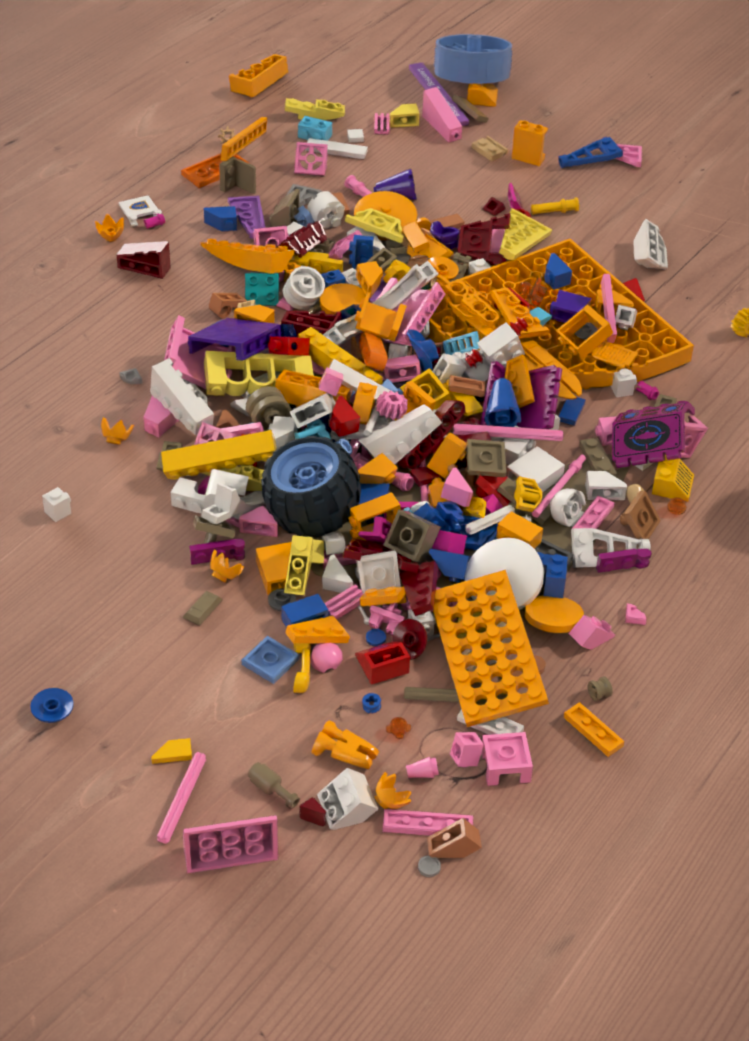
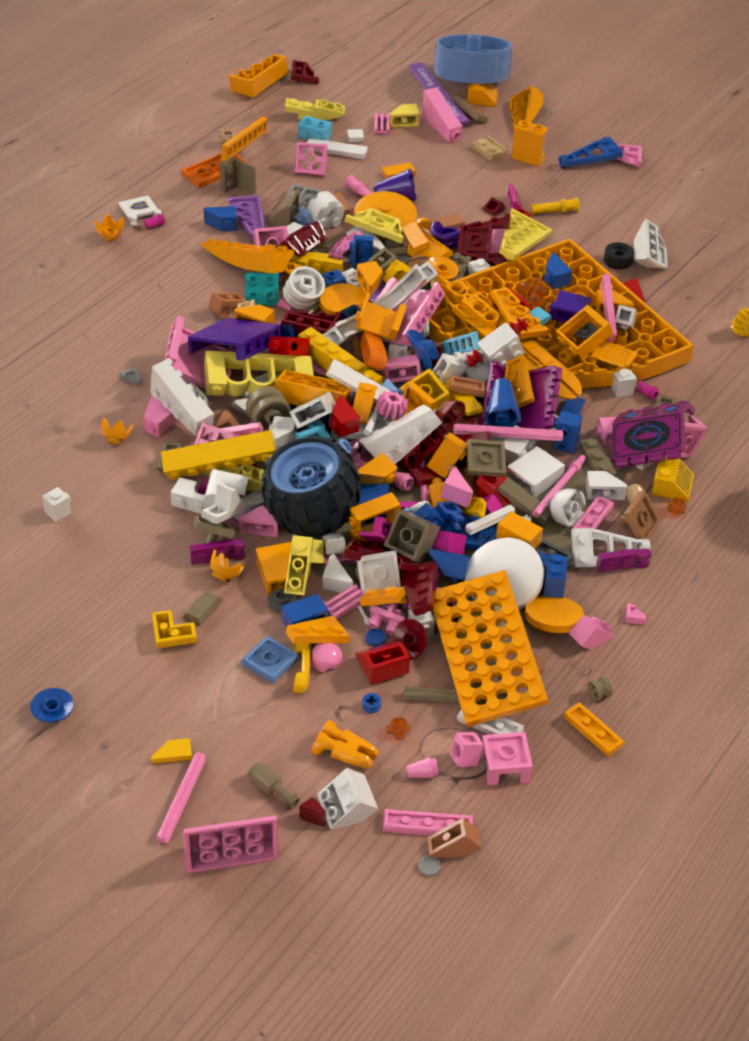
dark red wedge [116,241,171,279] -> none
bright pink brick [319,367,343,396] -> none
light orange piece [375,772,411,809] -> none
yellow piece [514,476,543,512] -> none
none -> yellow brick [151,610,197,649]
none -> dark red wing [291,60,319,84]
none -> light orange tile [382,162,416,179]
none -> light orange wedge [509,85,544,127]
none -> blue brick [553,410,583,454]
none -> black tyre [604,242,634,270]

